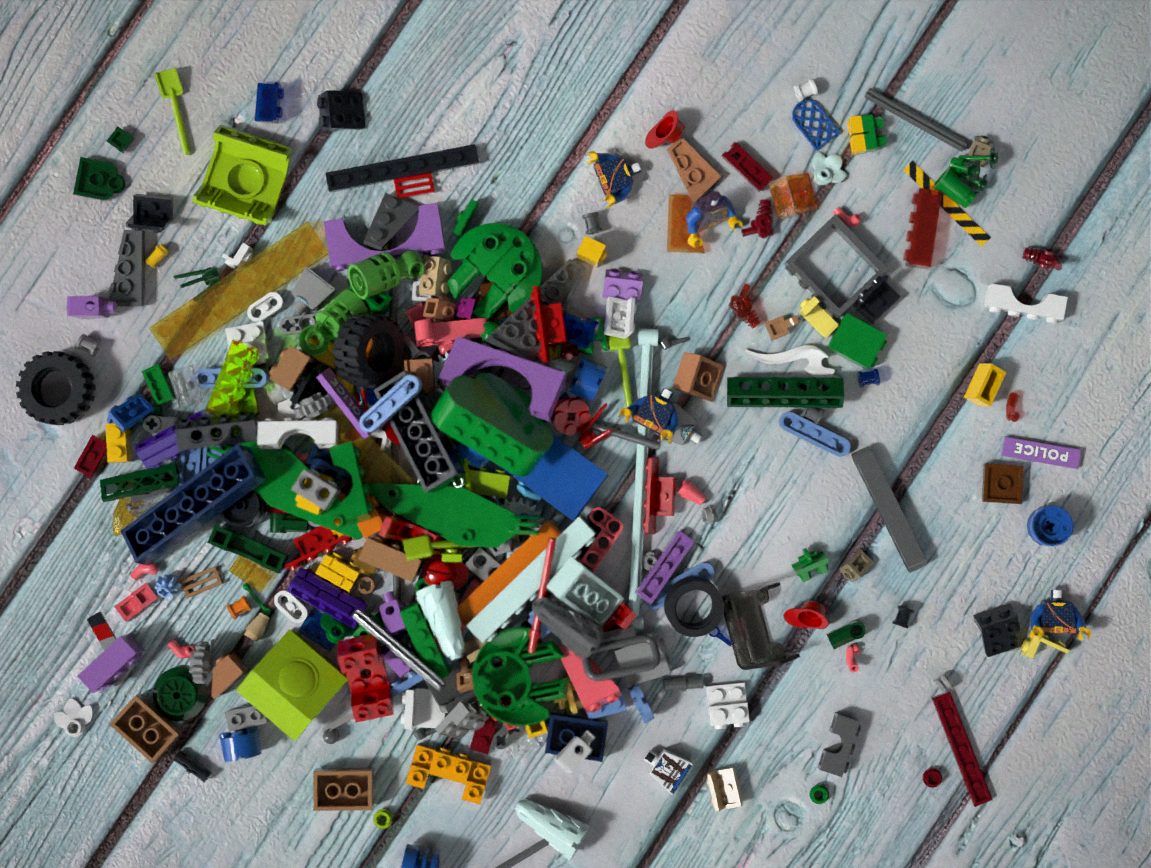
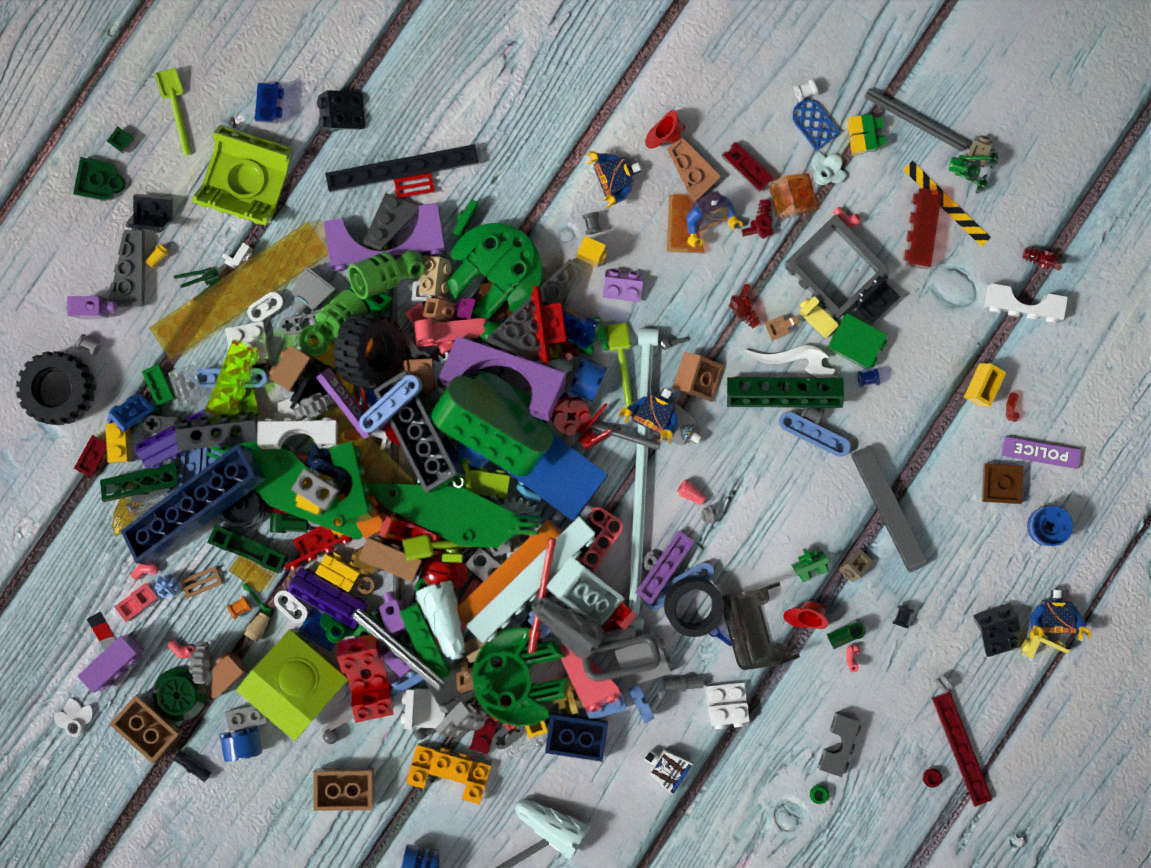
lime plate [373,809,393,829] -> none
white torso [553,731,596,774] -> none
white bracket [604,297,637,339] -> none
red bracket [643,457,676,534] -> none
tan bracket [707,767,744,812] -> none
green plant [932,167,977,208] -> none

